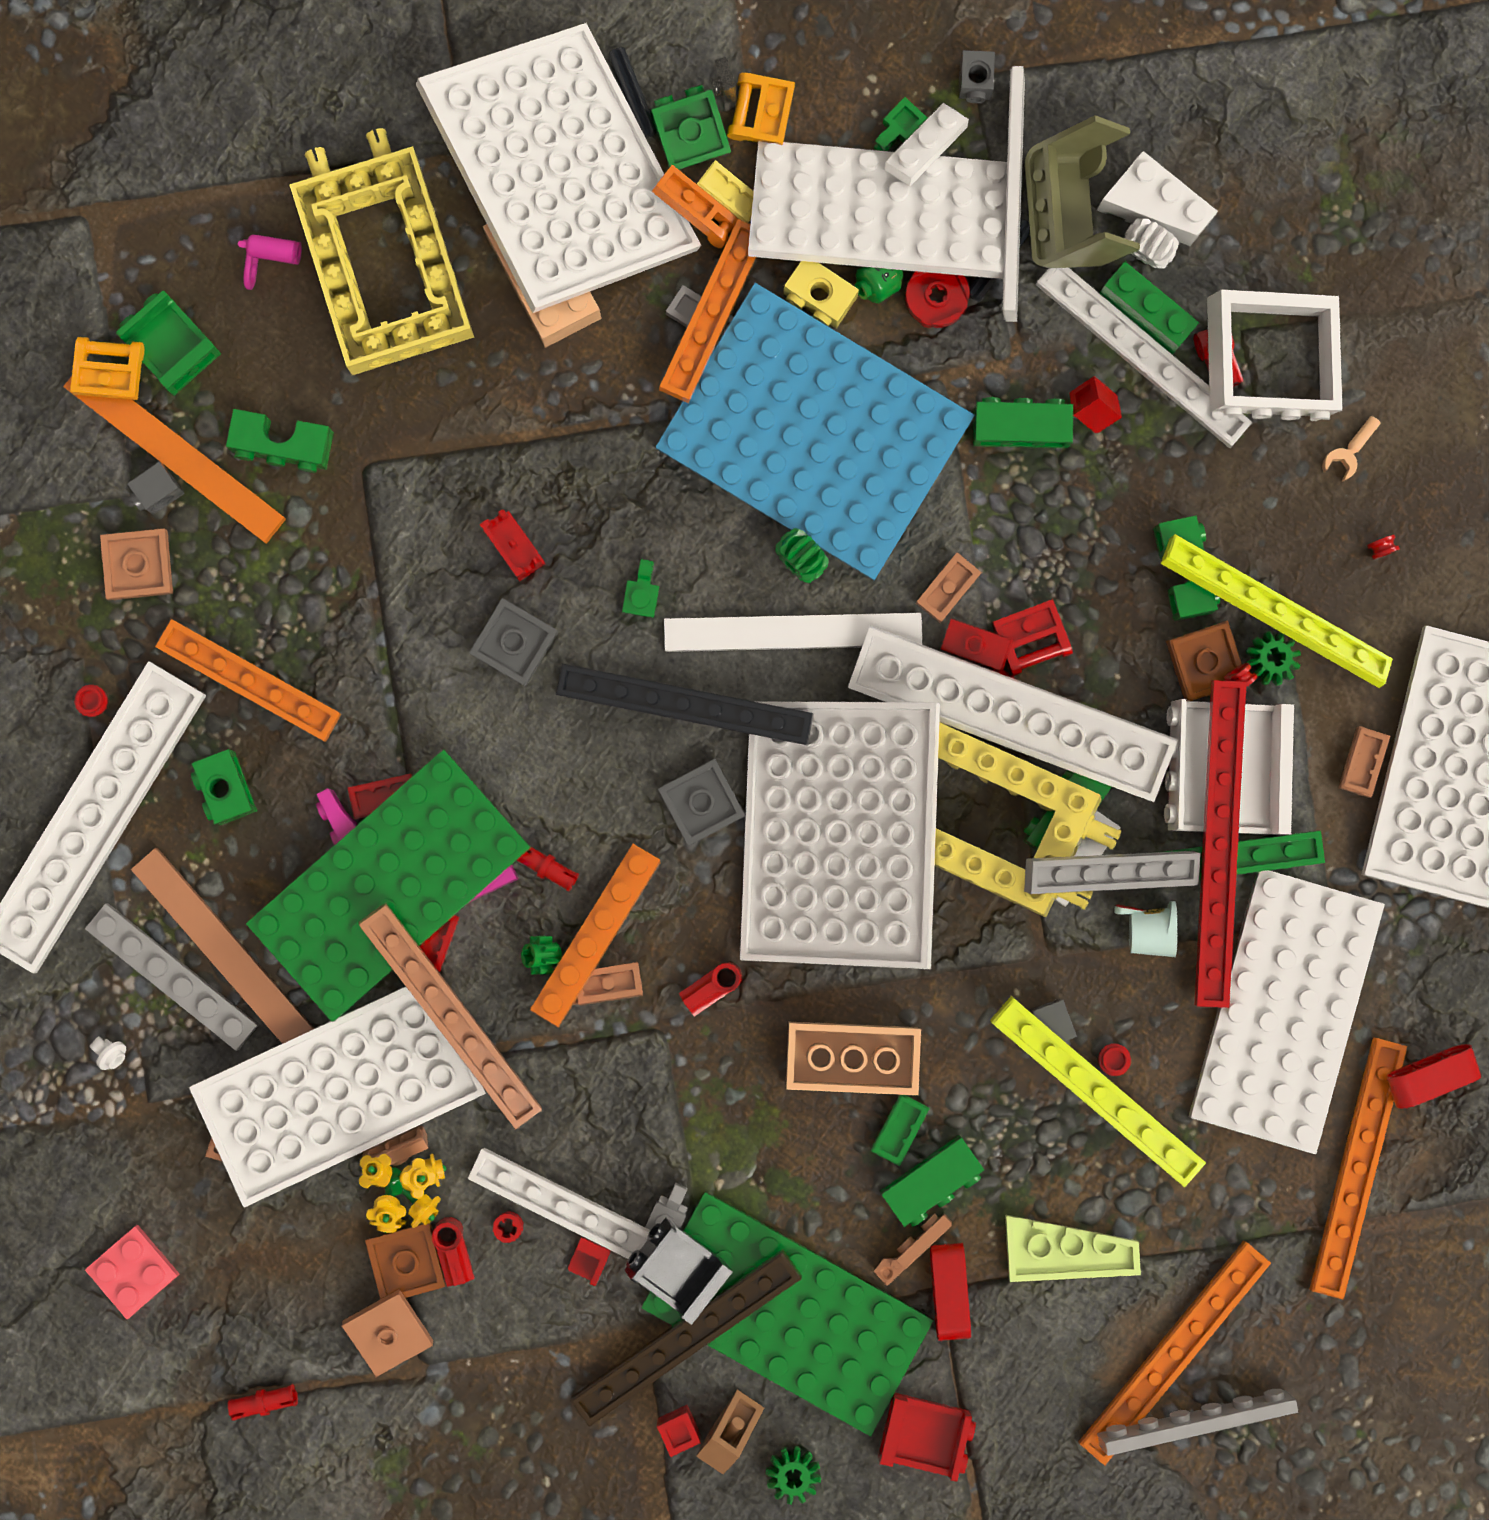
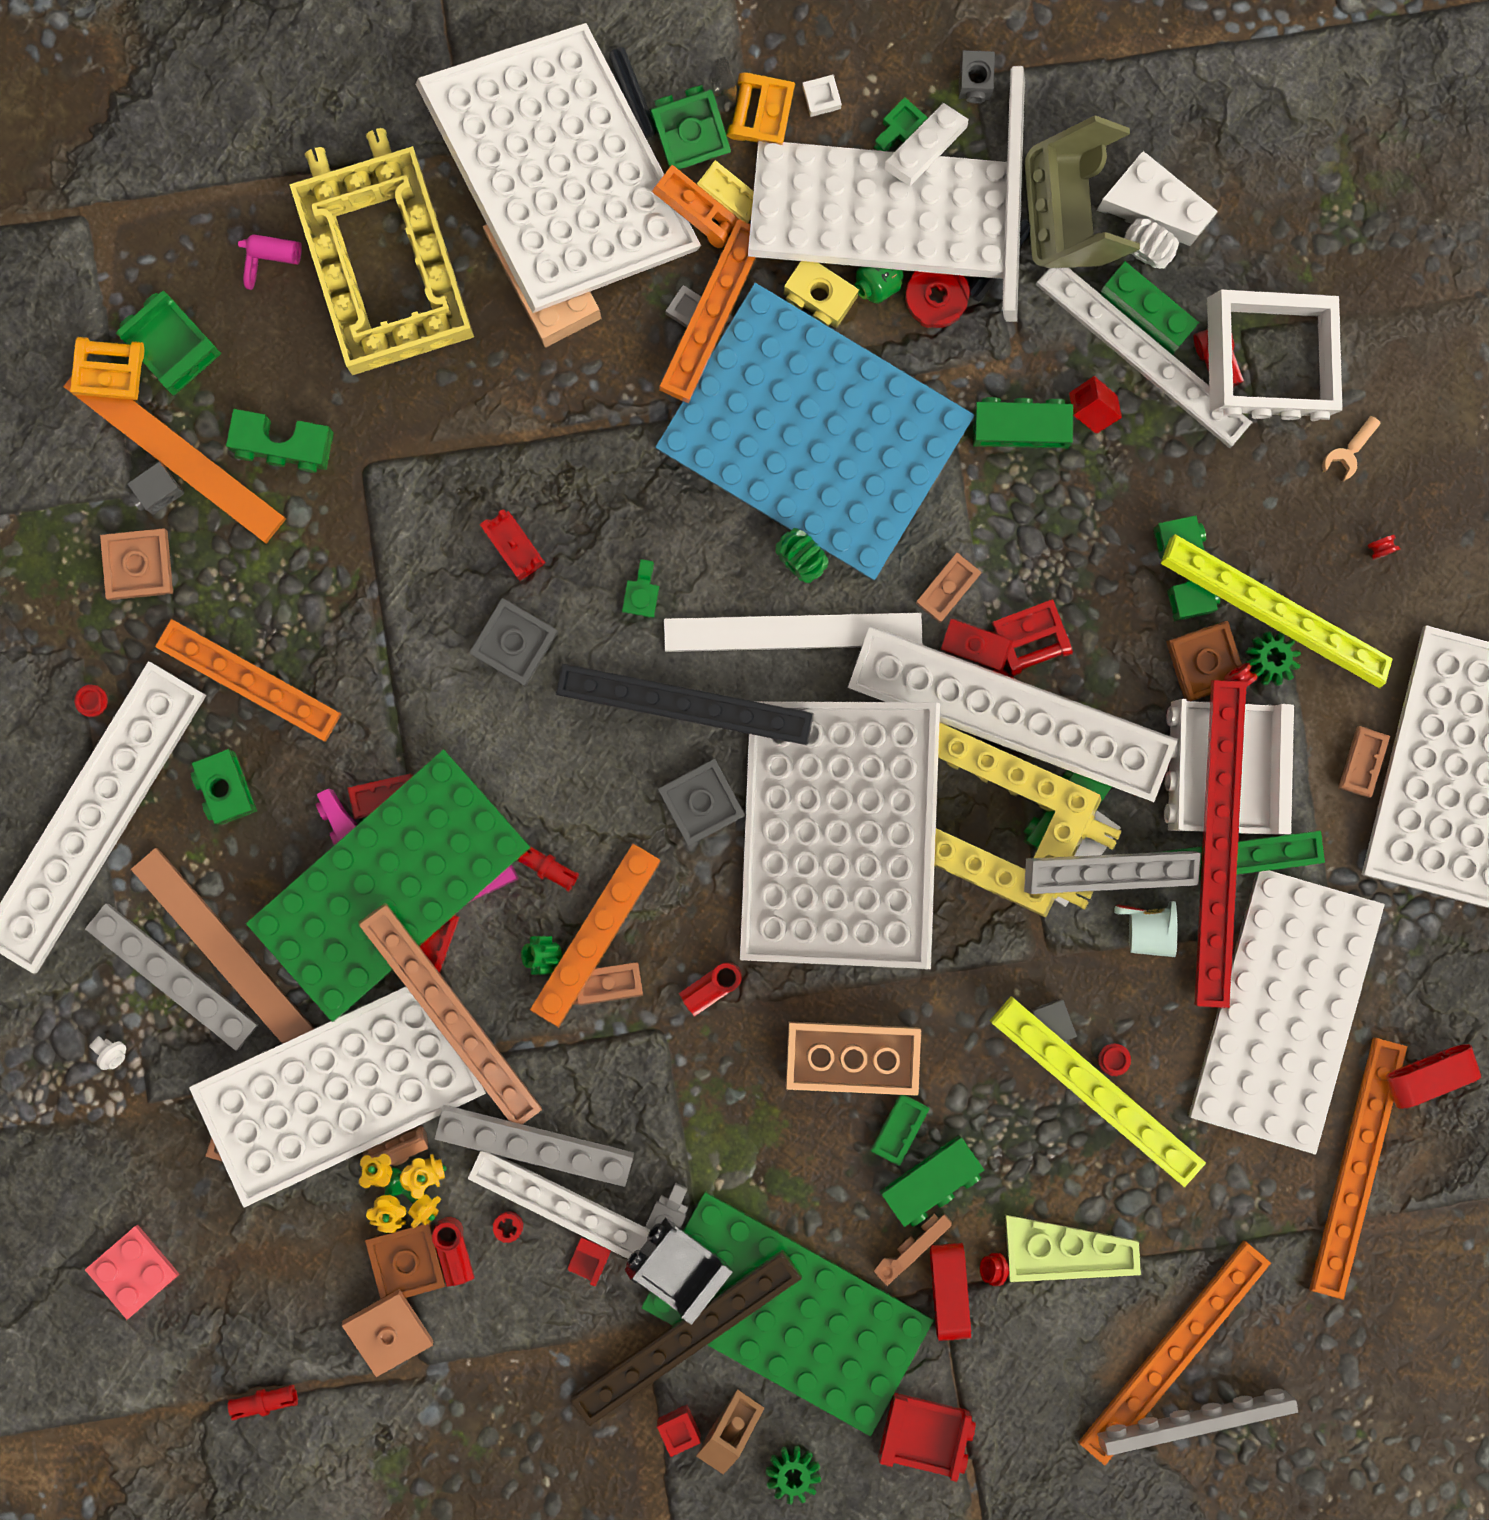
none -> light grey plate [435,1105,634,1187]
none -> white plate [802,75,842,117]
none -> red plate [980,1253,1009,1286]

